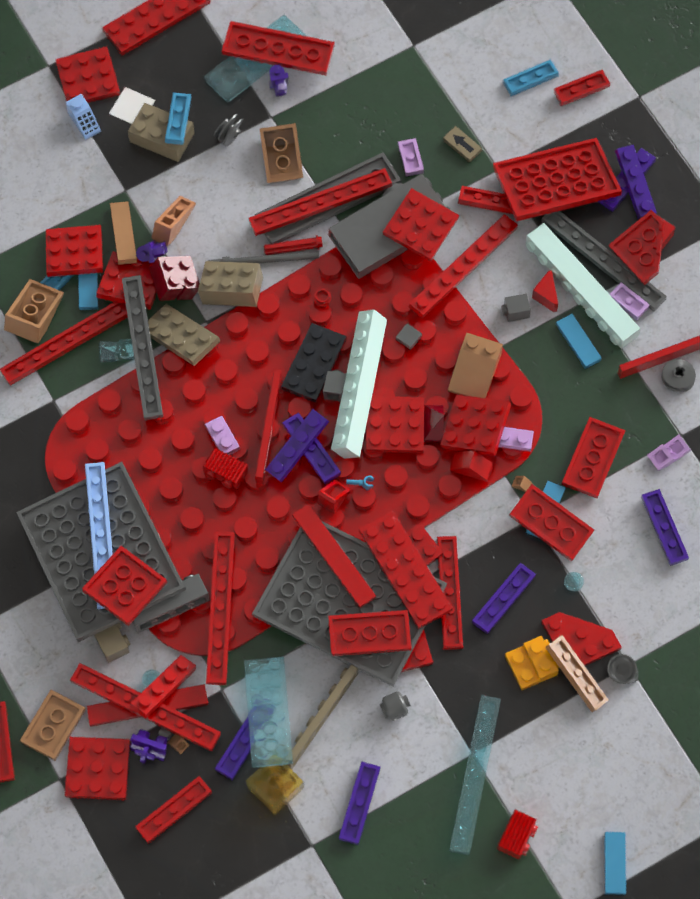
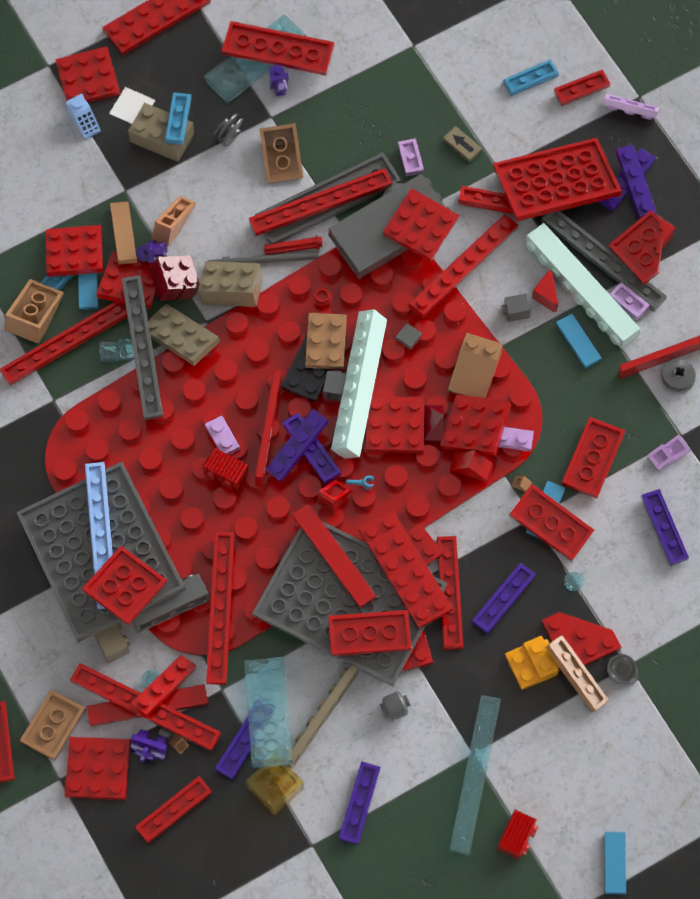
none -> medium nougat plate [305,313,347,370]
none -> lavender plate [603,94,659,119]

